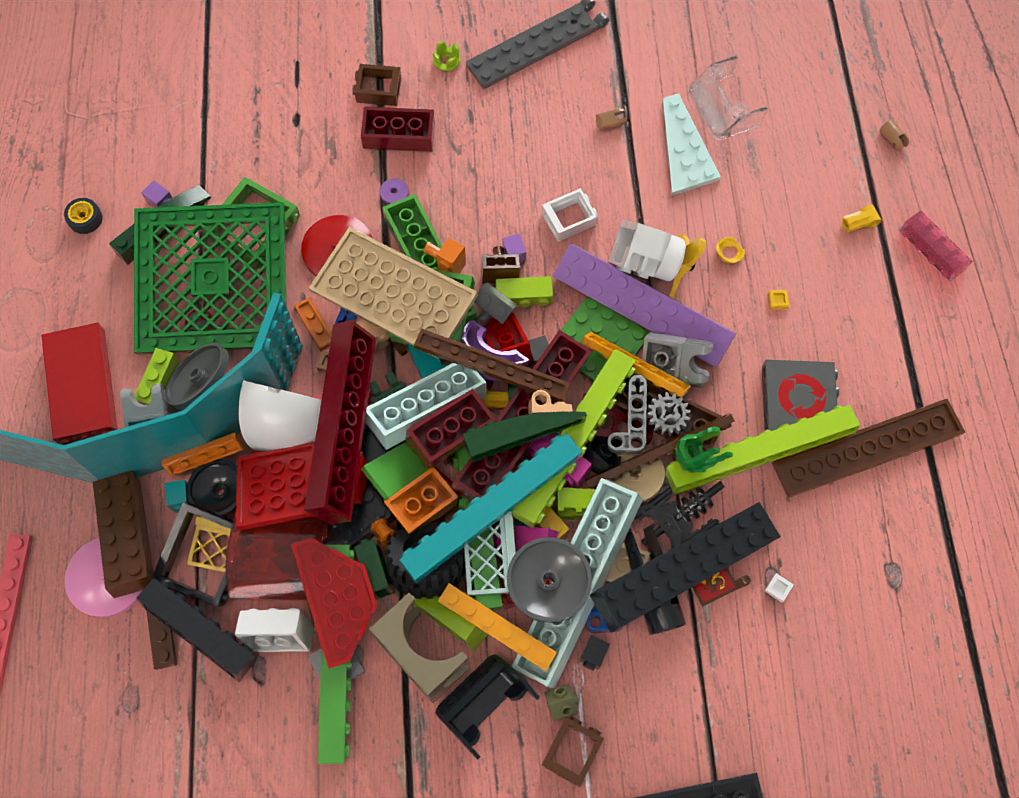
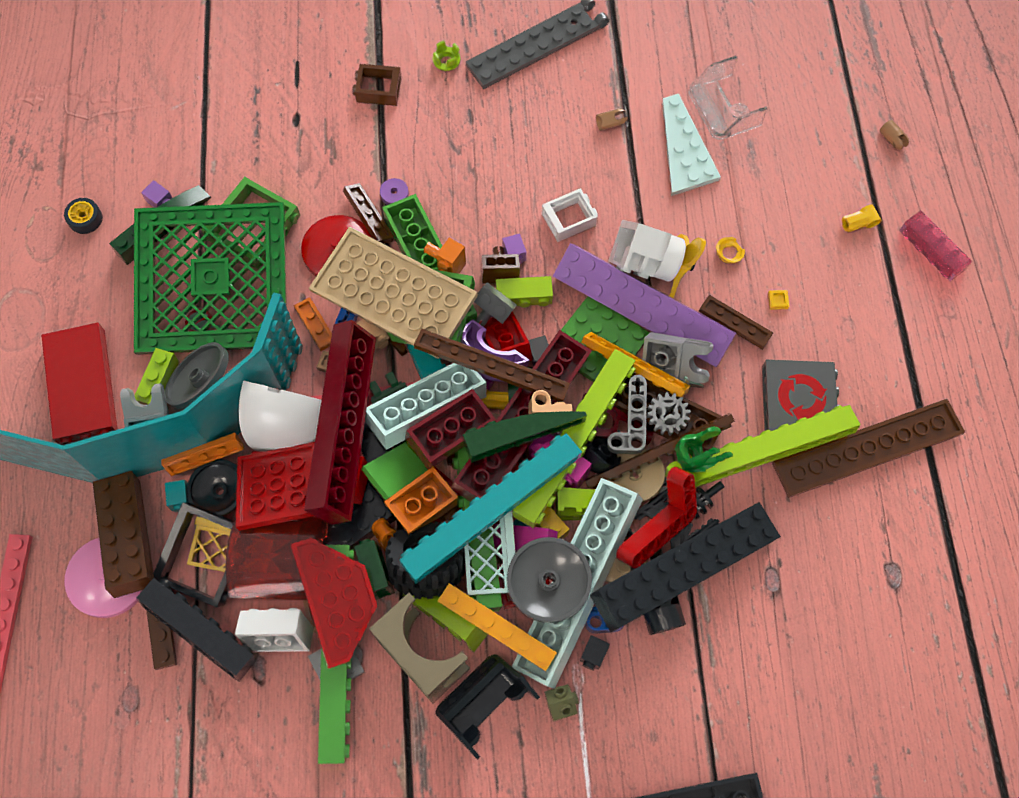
dark red brick [361,107,435,151] -> none
reddish brown window [541,716,604,787] -> none
flag [692,568,751,607] -> none
white plate [765,573,794,603] -> none
none -> reddish brown plate [343,183,394,244]
none -> red beam [616,467,697,569]
none -> reddish brown plate [699,295,773,350]

